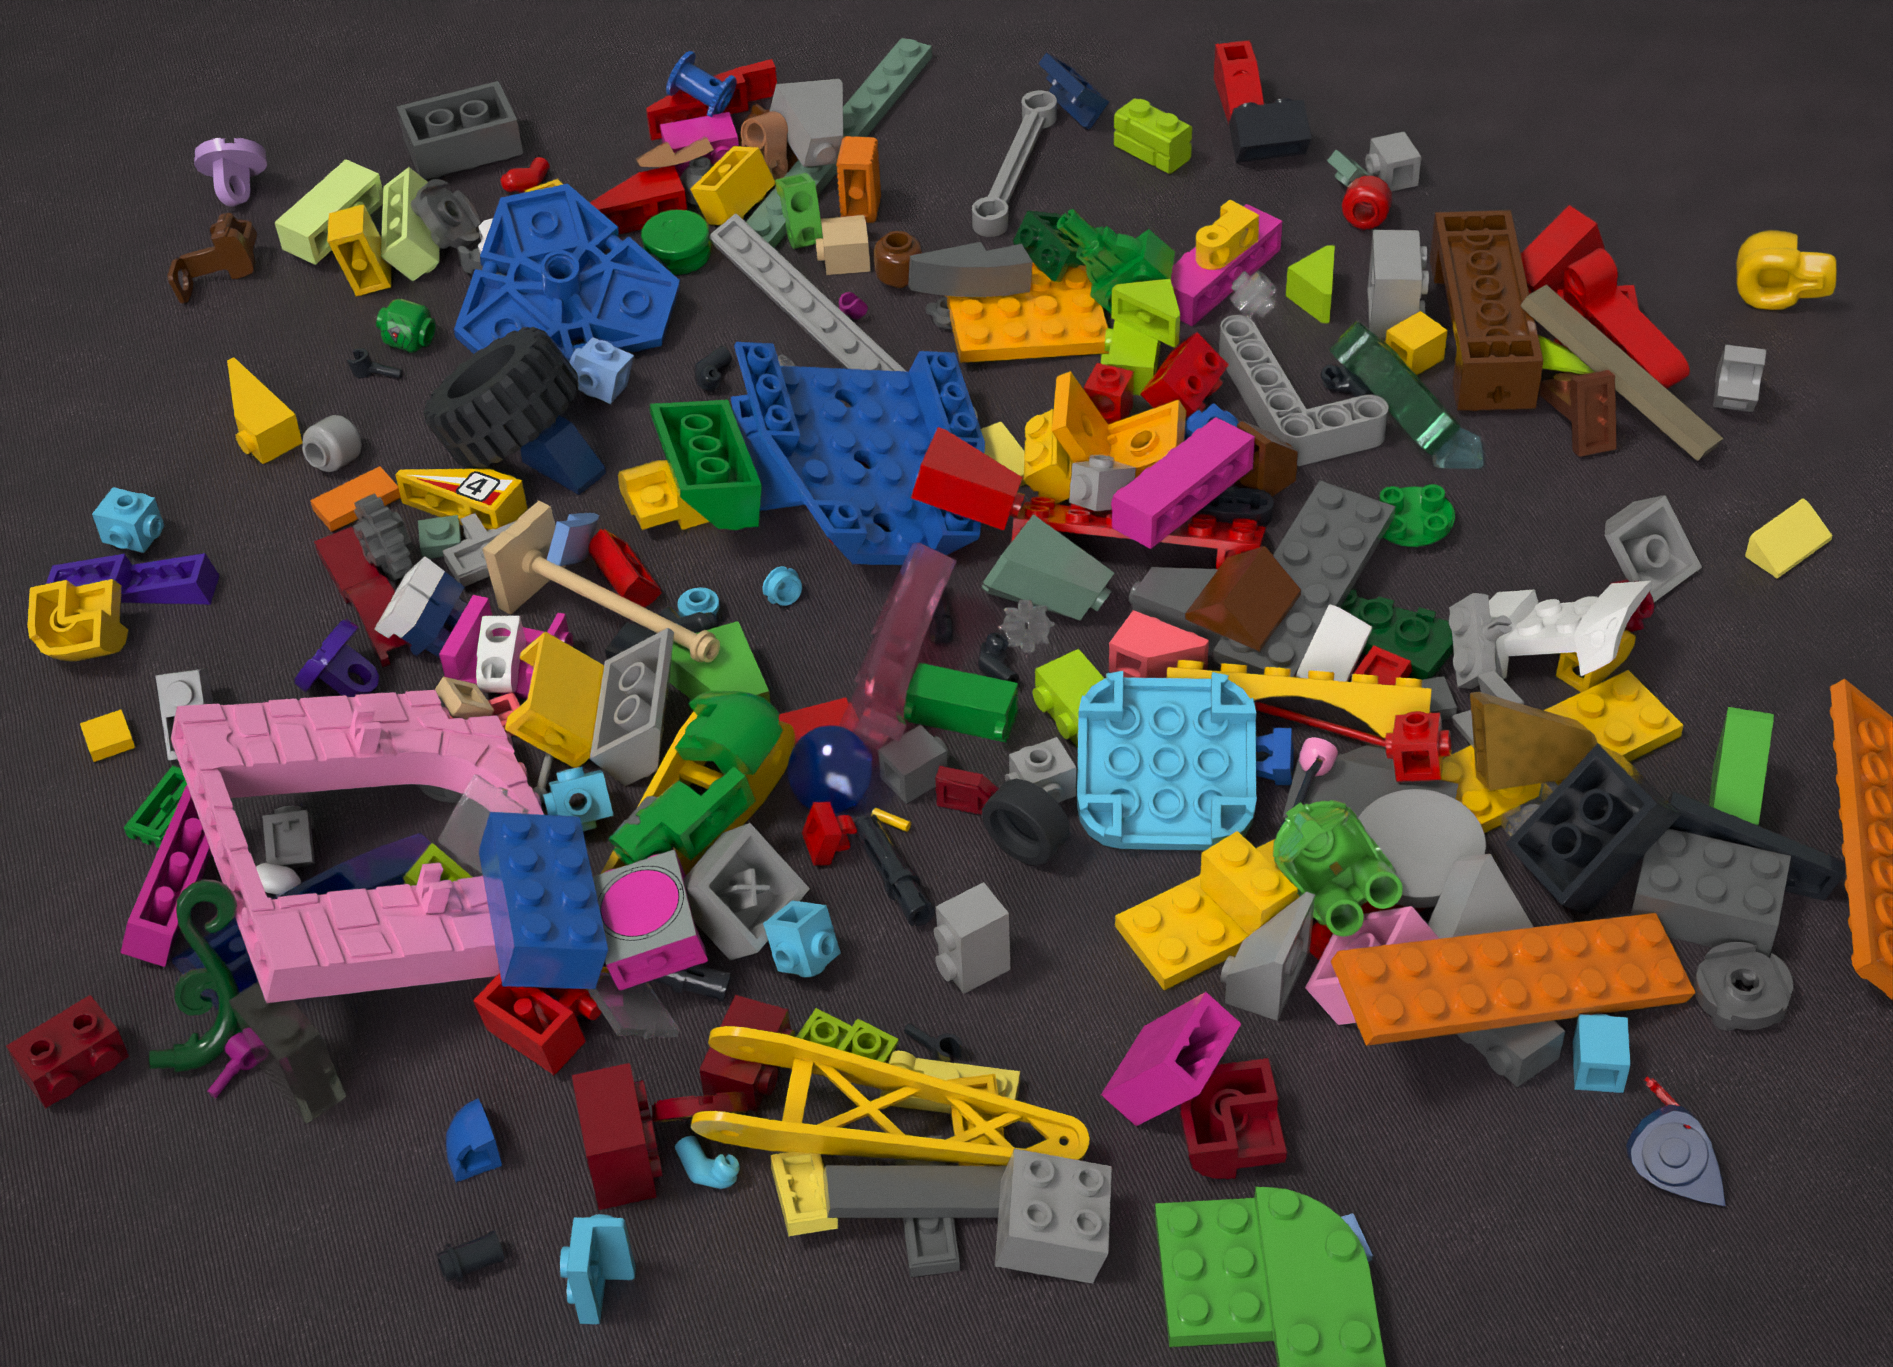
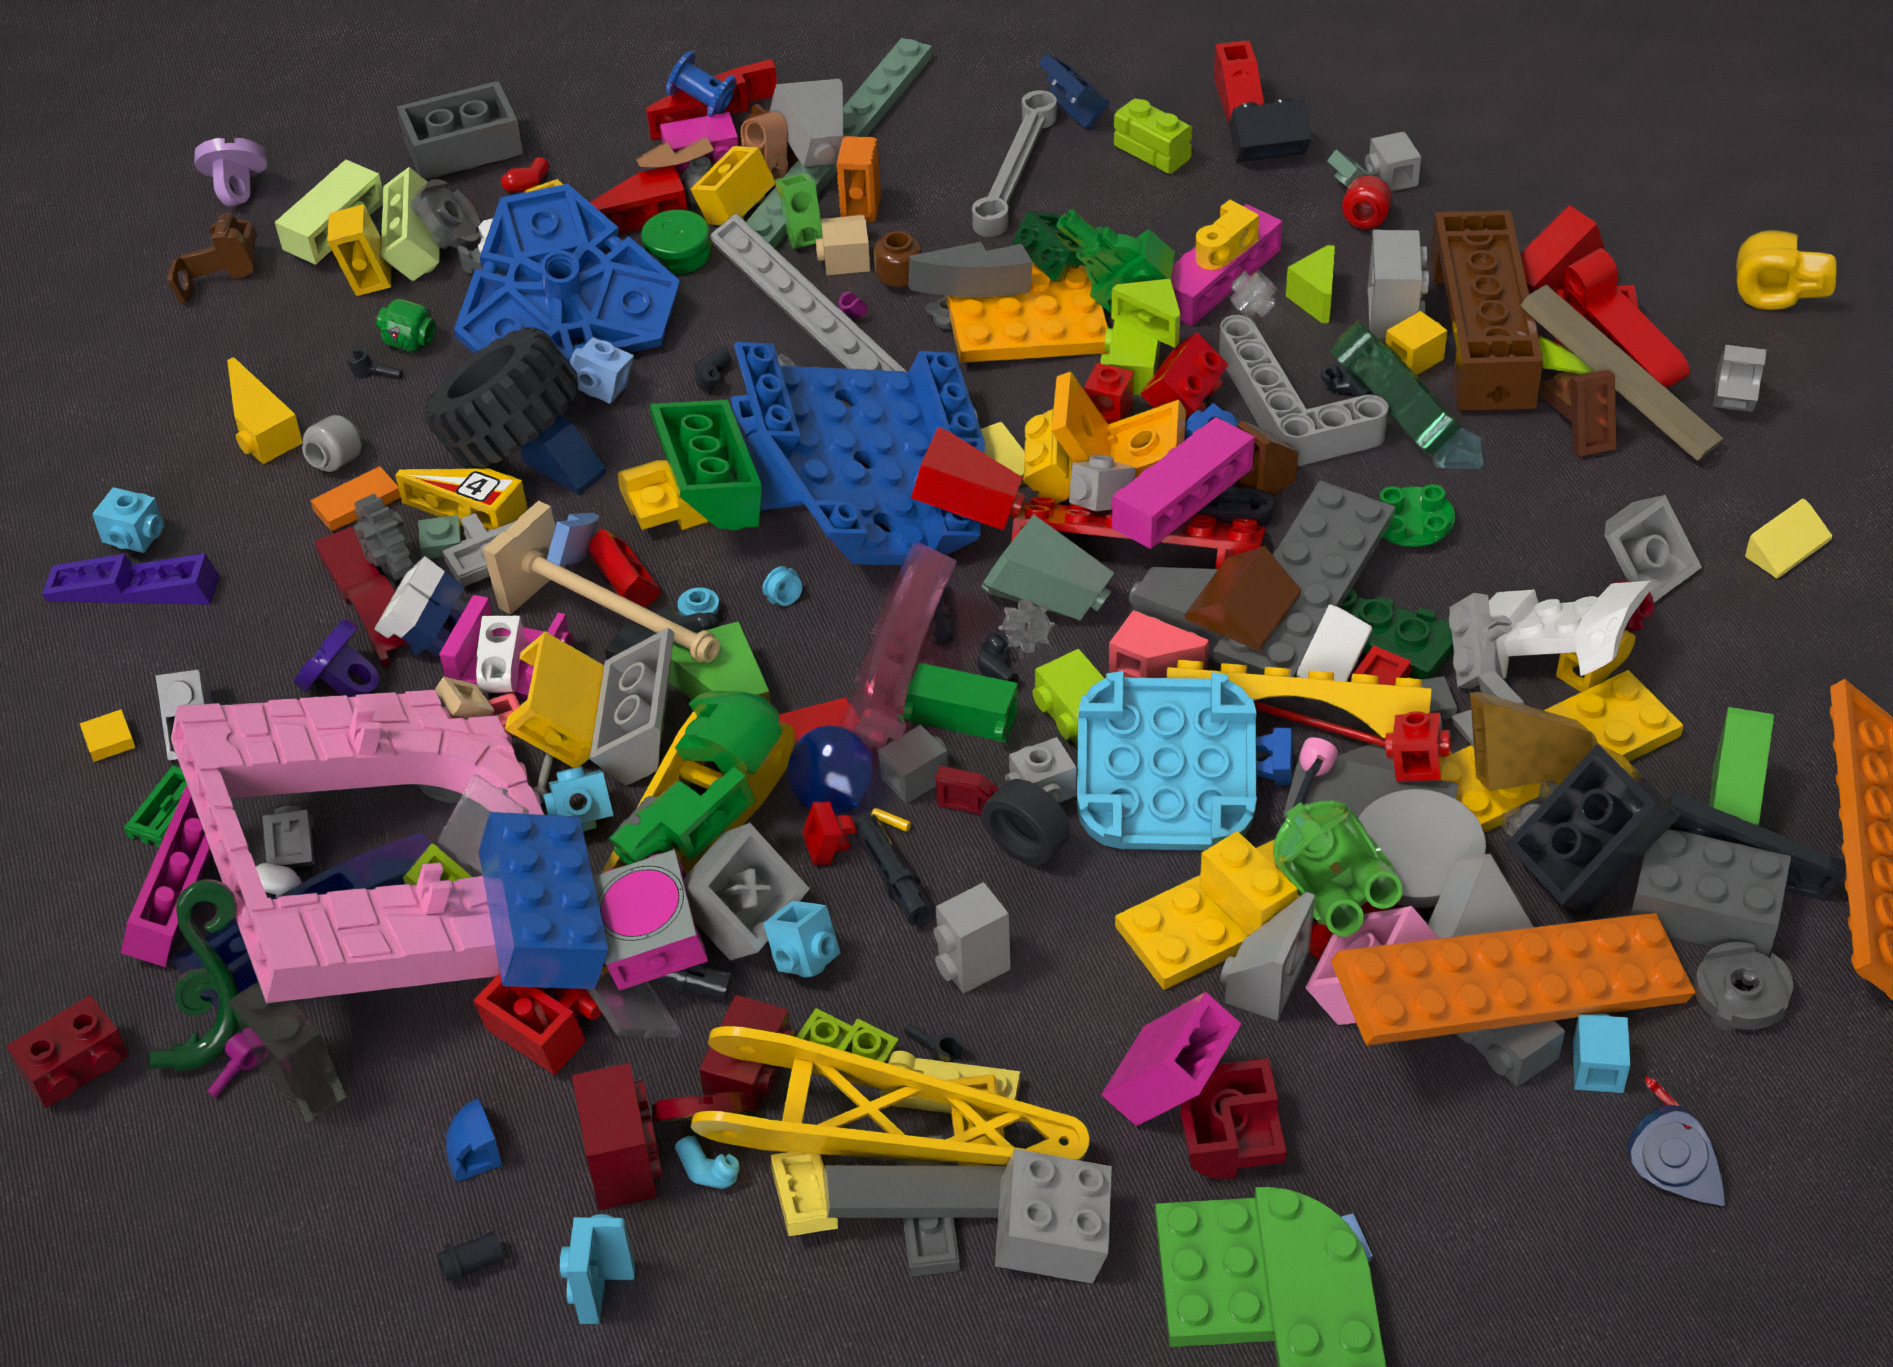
yellow brick [27,579,128,661] -> none

